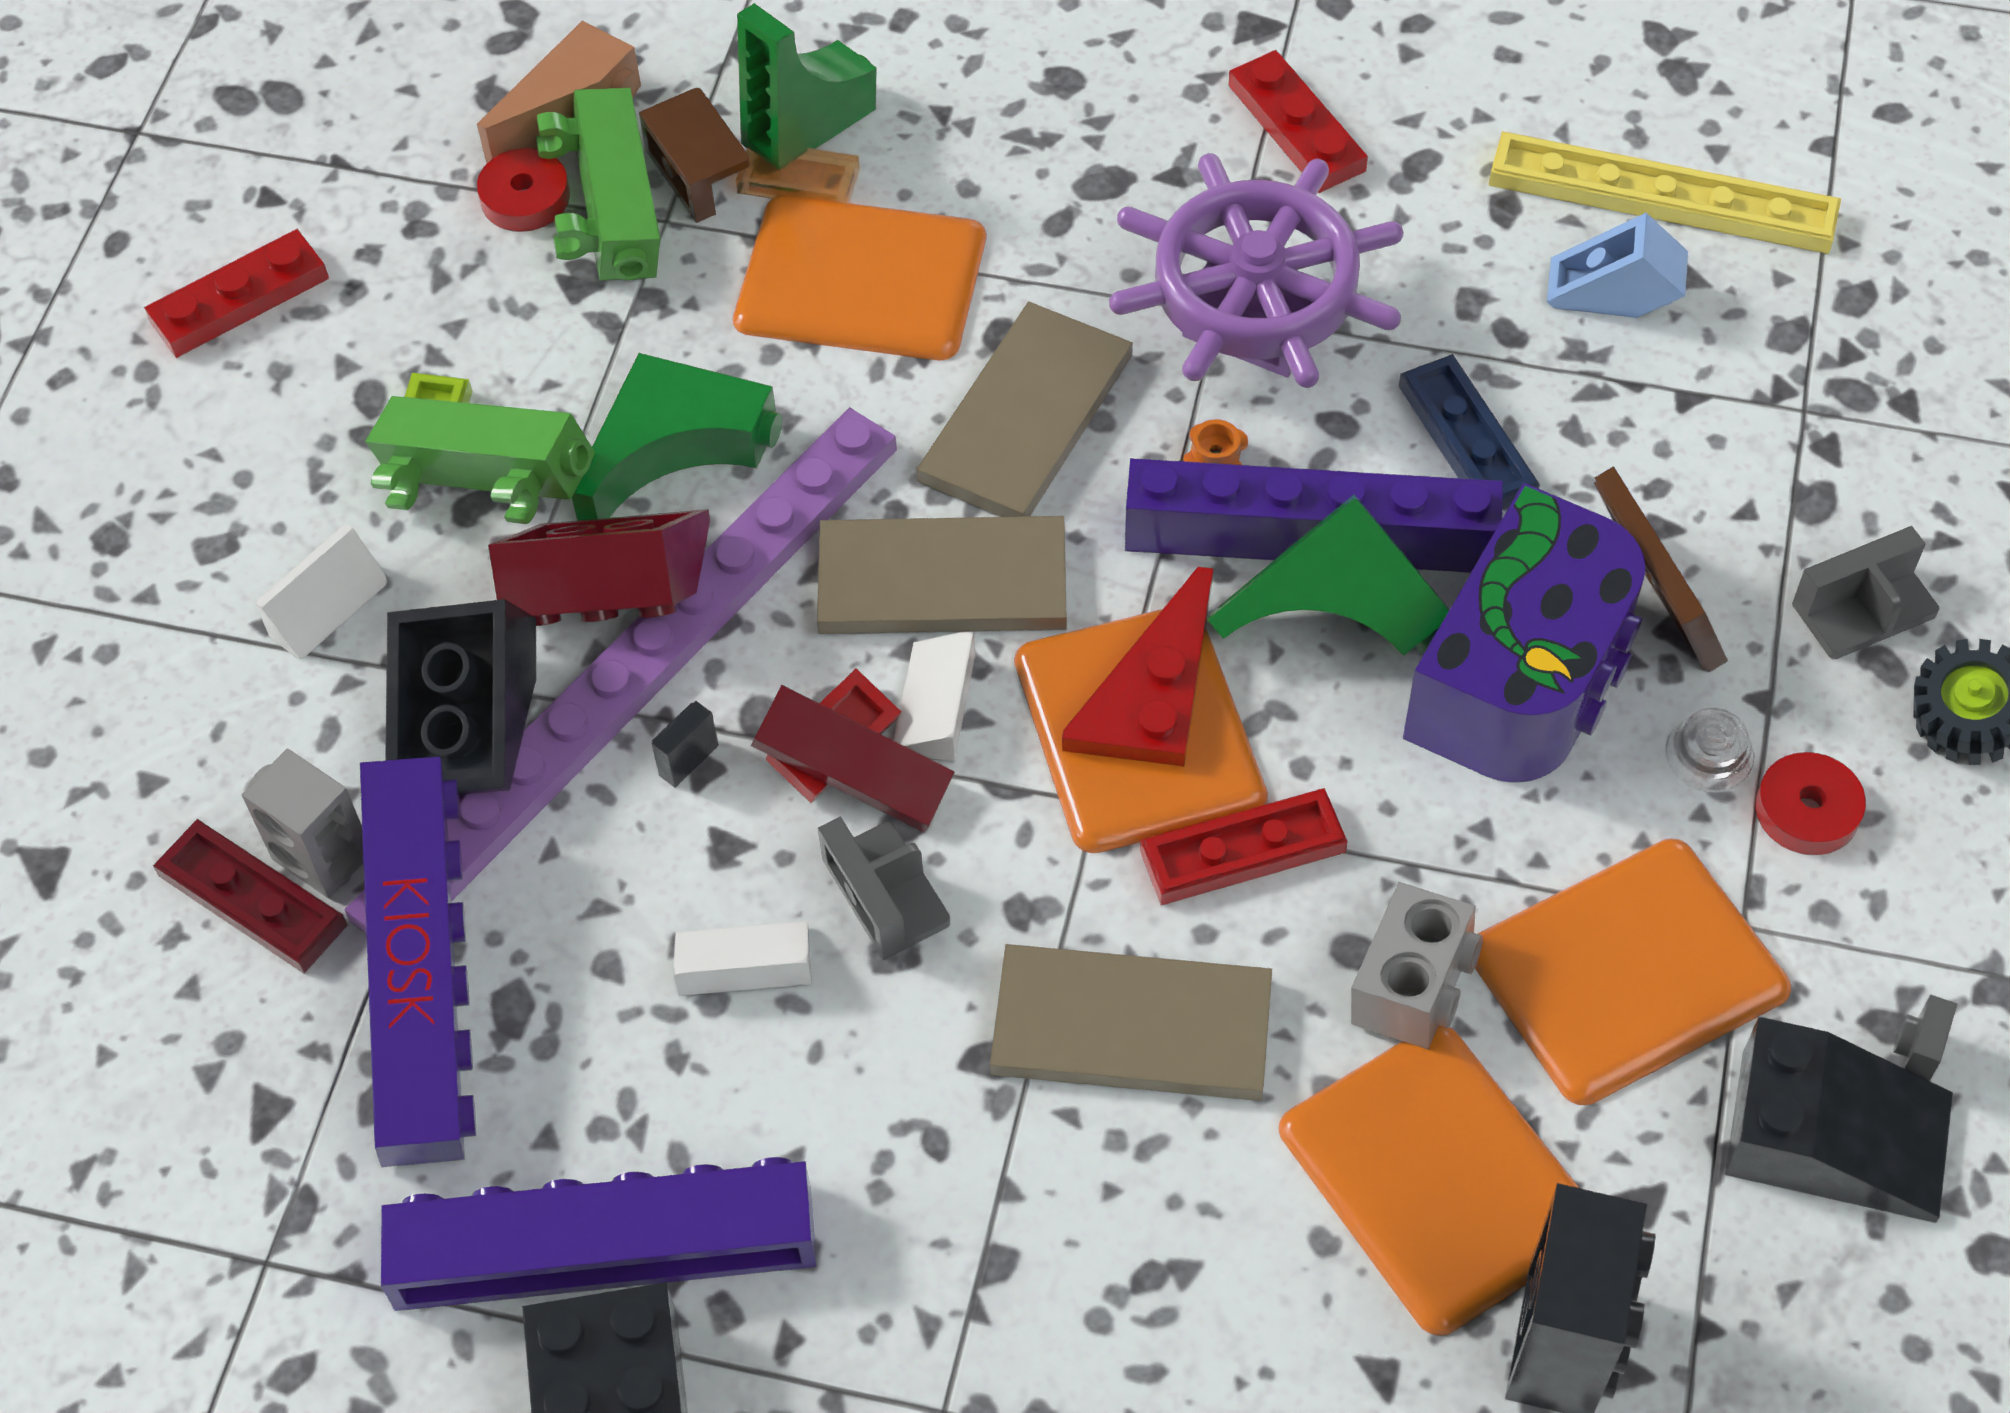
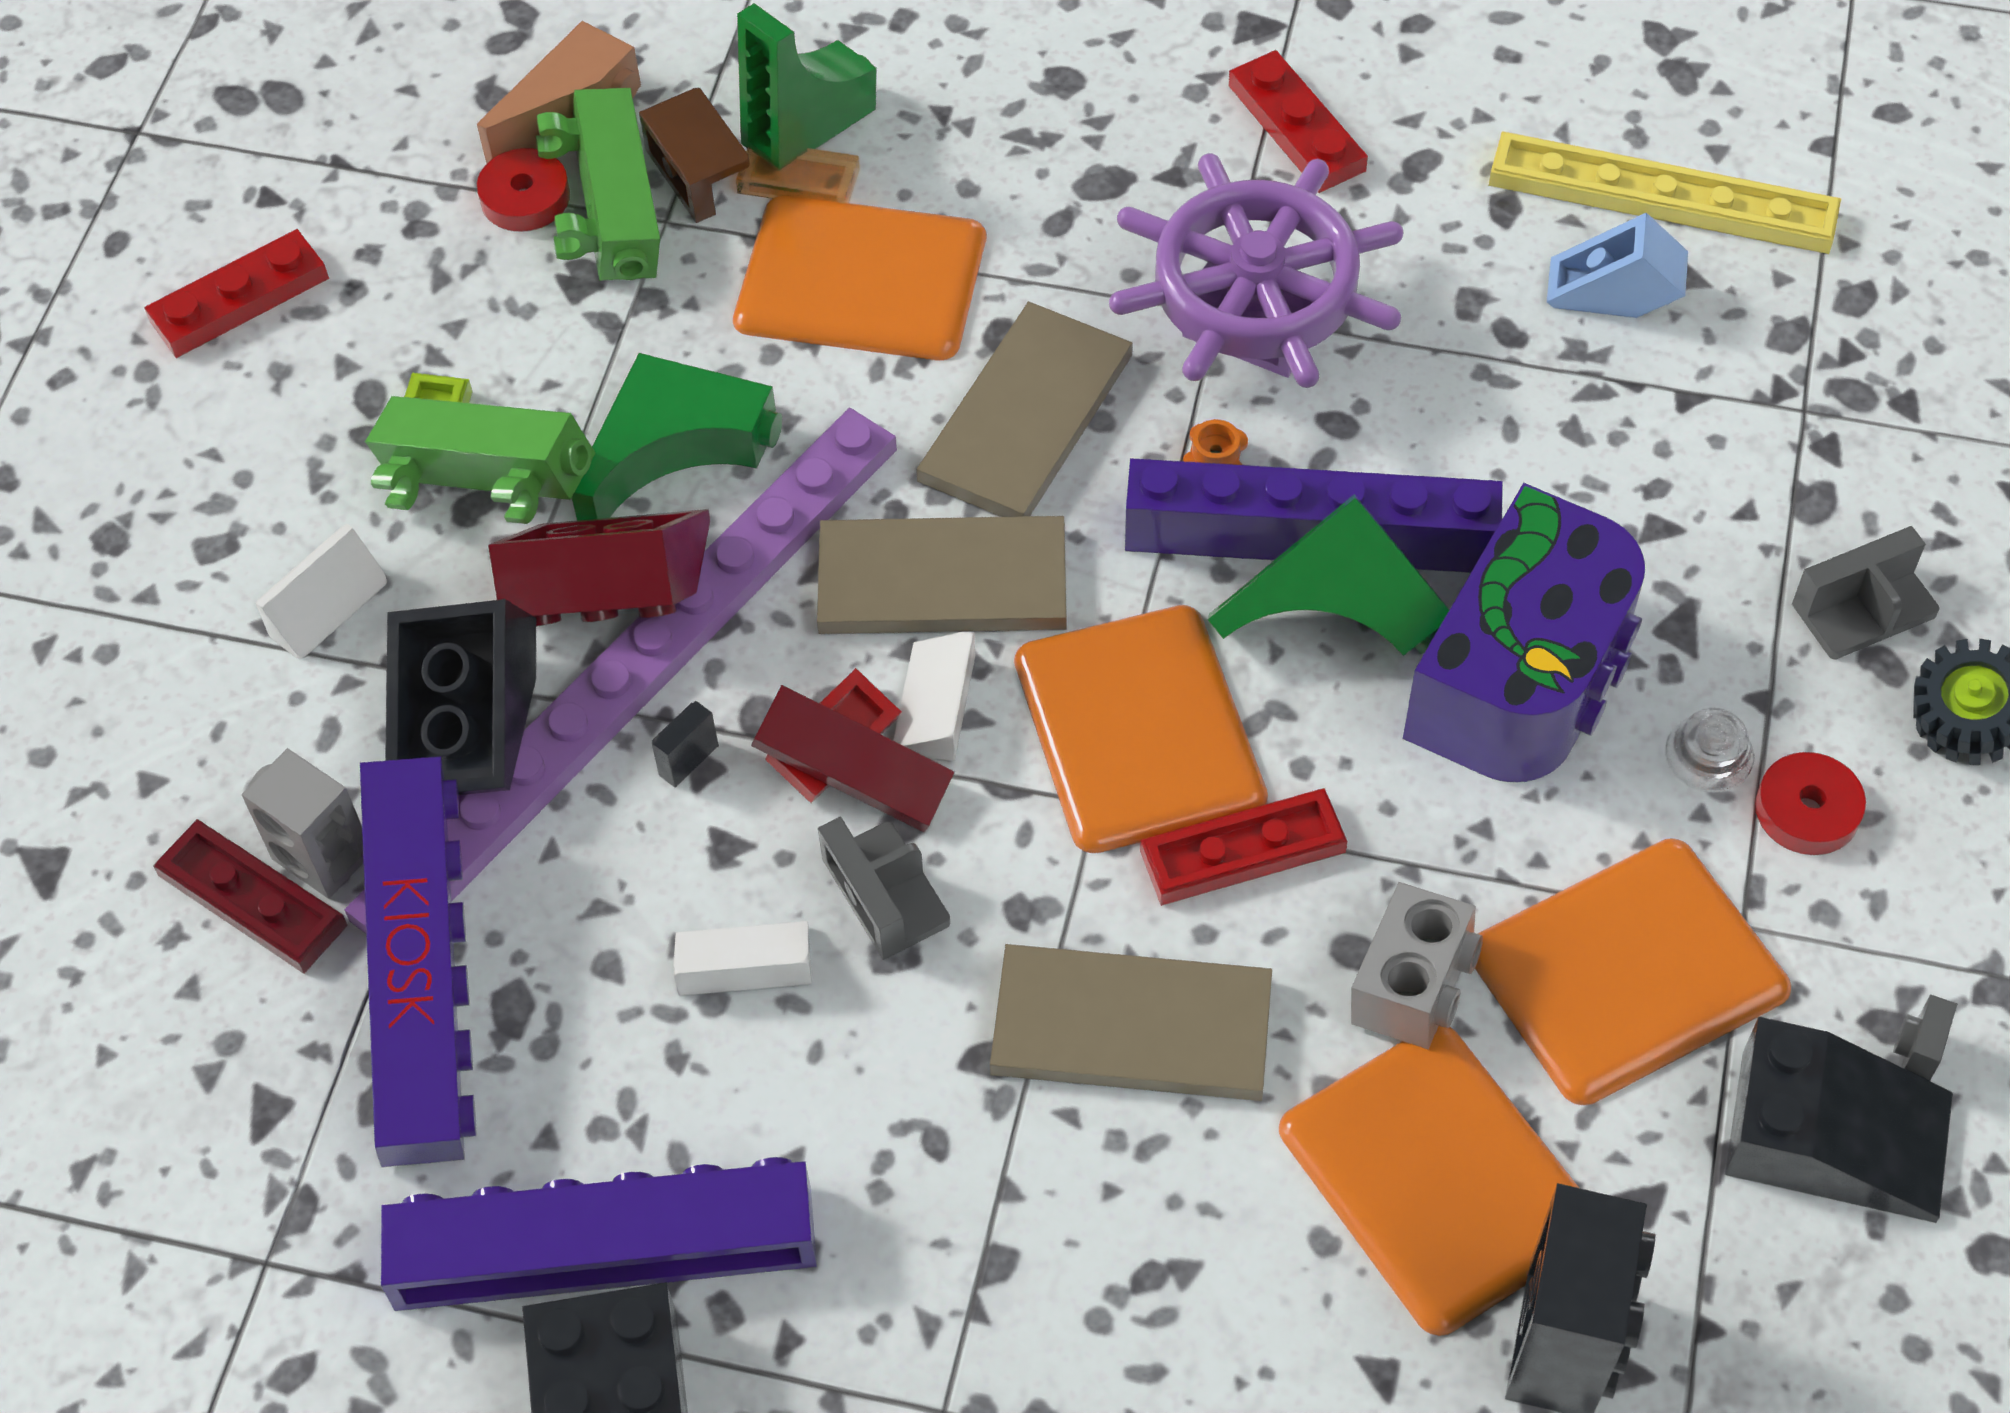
red wing [1062,566,1213,767] -> none
dark blue tile [1399,354,1540,510] -> none
reddish brown tile [1594,466,1728,672] -> none

